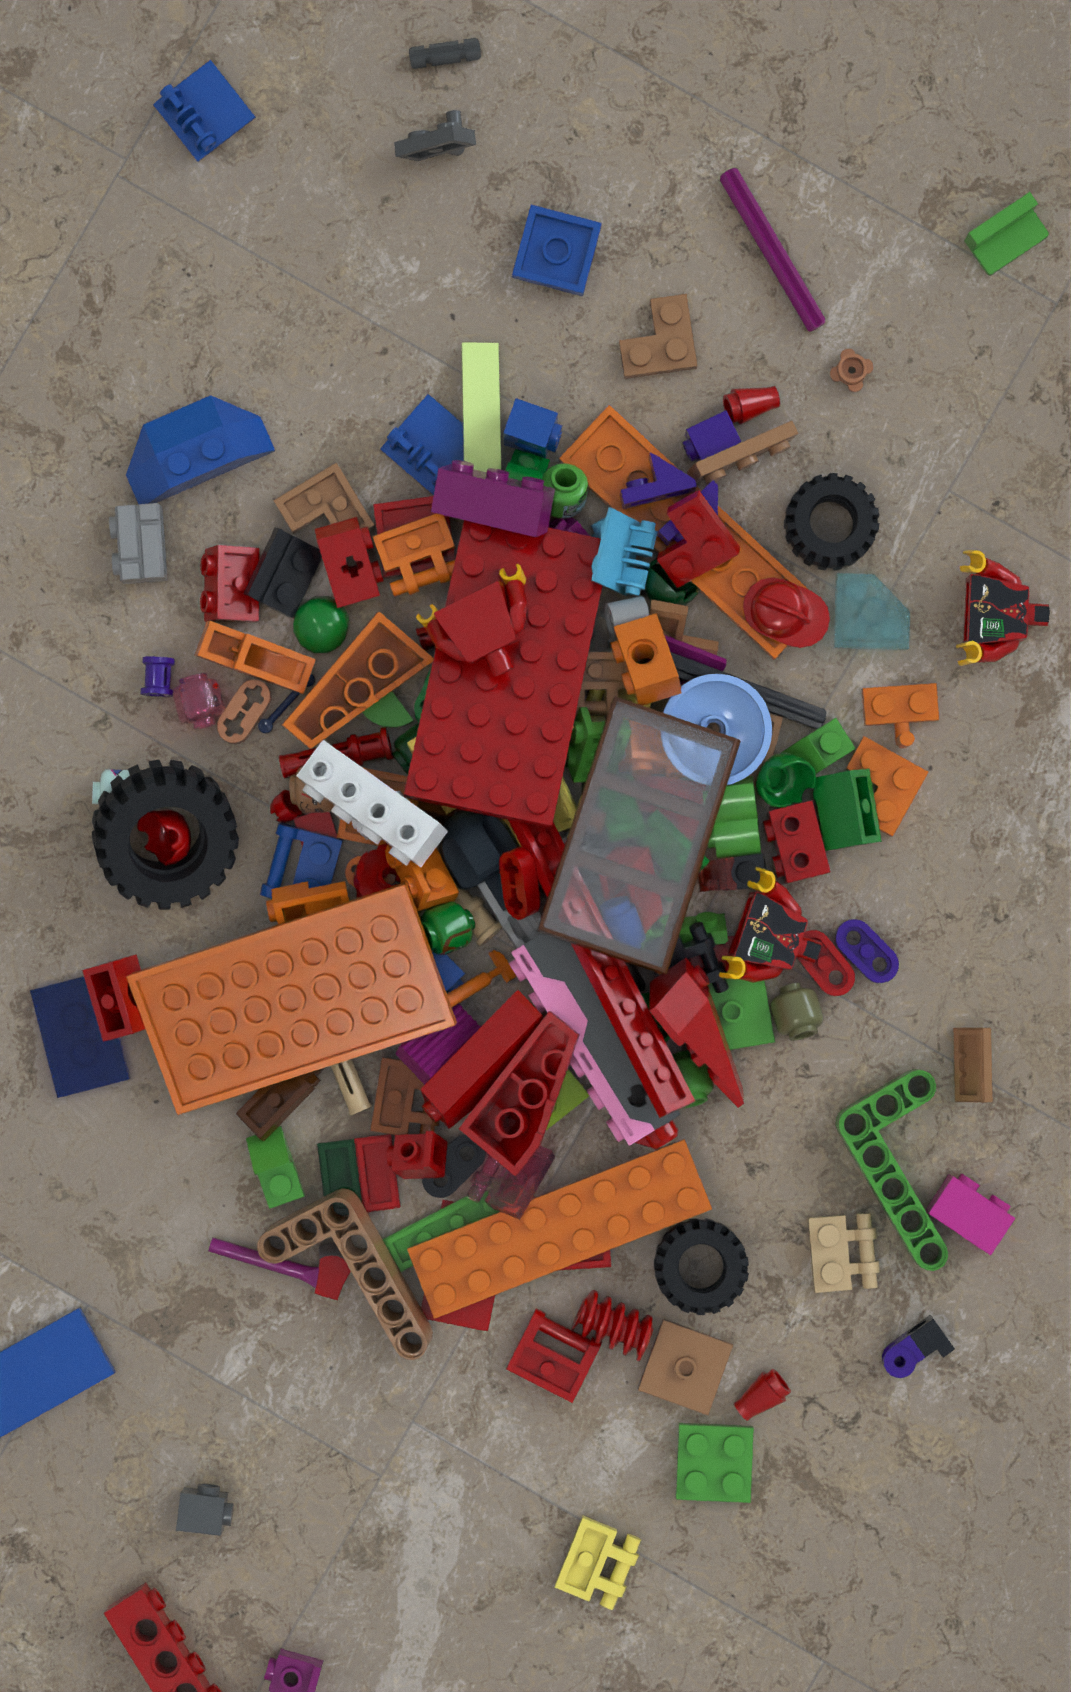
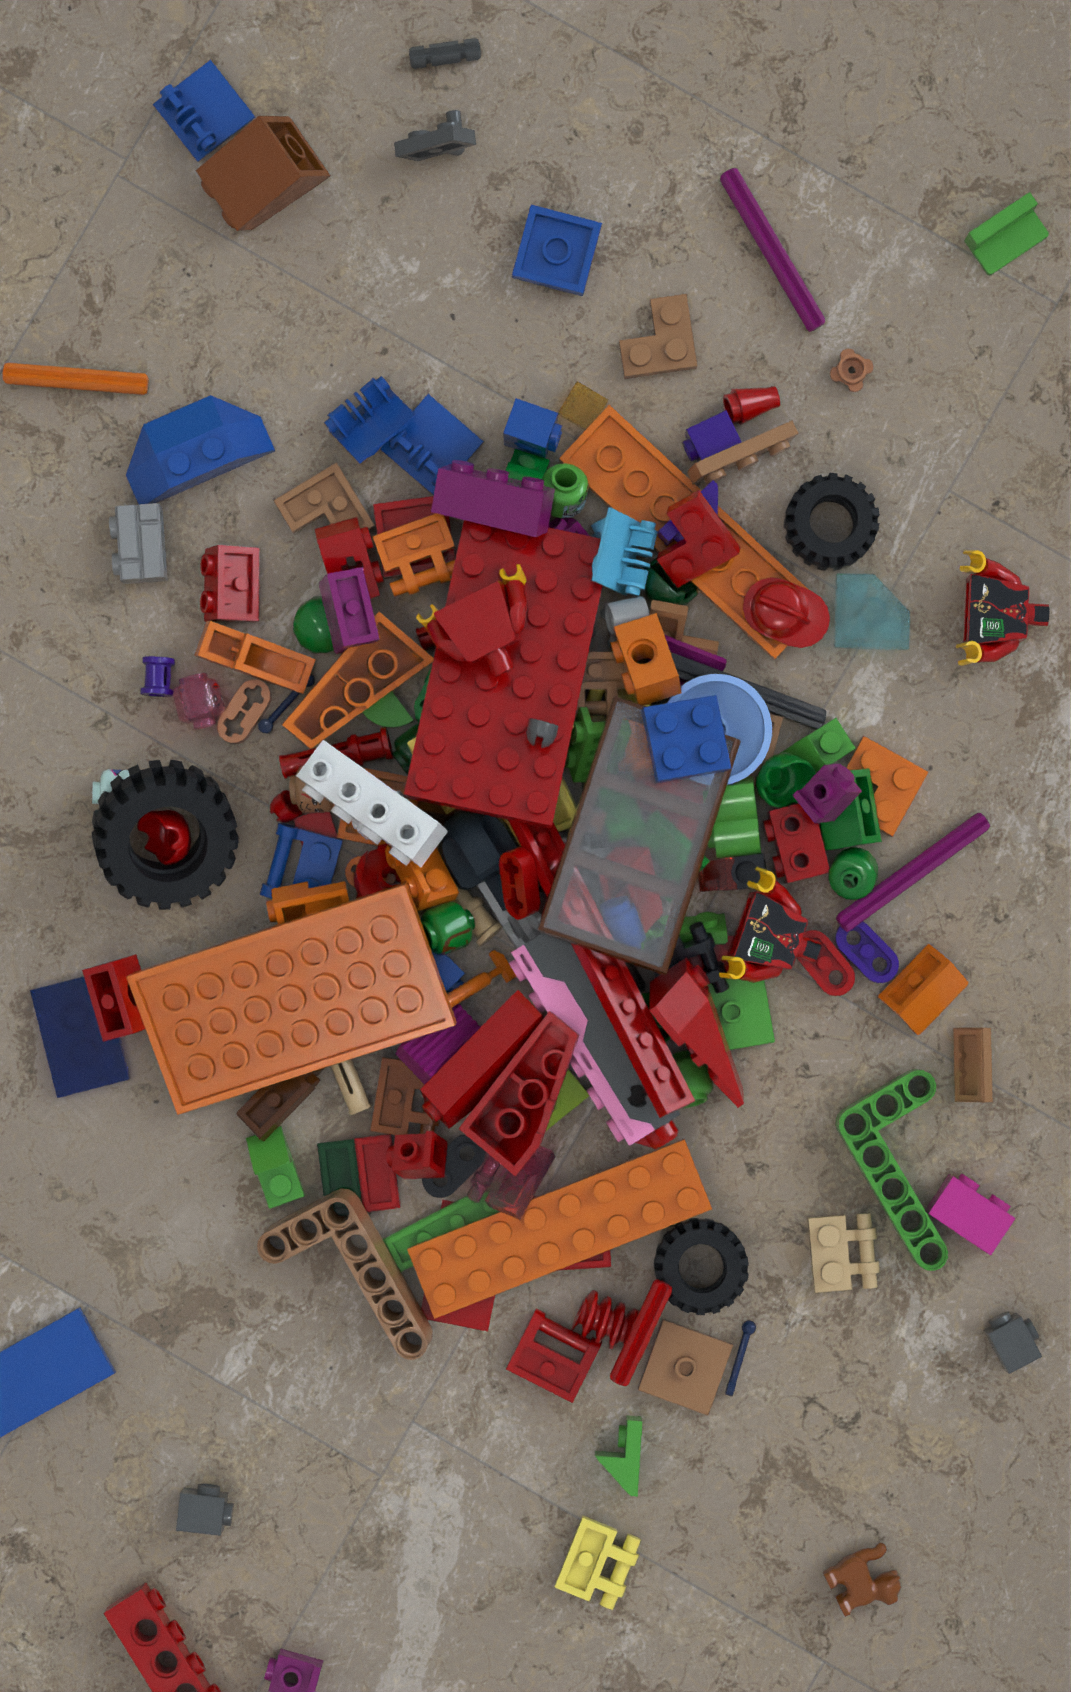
piece [208,1237,351,1300] -> none
black plate [243,528,322,618] -> none
yellowish green tile [461,342,501,472] -> none
dark purple slope [620,453,697,509] -> none
bright green plate [676,1423,754,1503] -> none
red cone [734,1369,791,1421] -> none
olive head [770,983,824,1041] -> none
orange plate [861,683,939,749] -> none
leg [882,1315,955,1378] -> none
none -> orange axle [2,363,149,395]
none -> dark orange slope [196,116,331,231]
none -> magenta panel [319,567,380,654]
none -> blue hinge [324,376,417,464]
none -> dark grey hinge [526,718,559,748]
none -> clear yellow tile [558,381,608,430]
none -> bright green slope [595,1415,642,1497]
none -> red axle [610,1279,672,1386]
none -> blue plate [641,695,731,783]
none -> dark blue hinge [725,1320,756,1397]
none -> magenta brick [792,764,862,823]
none -> dark orange animal [823,1543,901,1617]
none -> green head [828,847,879,900]
none -> magenta axle [836,813,990,932]
none -> orange panel [878,944,968,1035]
none -> dark grey brick [983,1311,1042,1374]

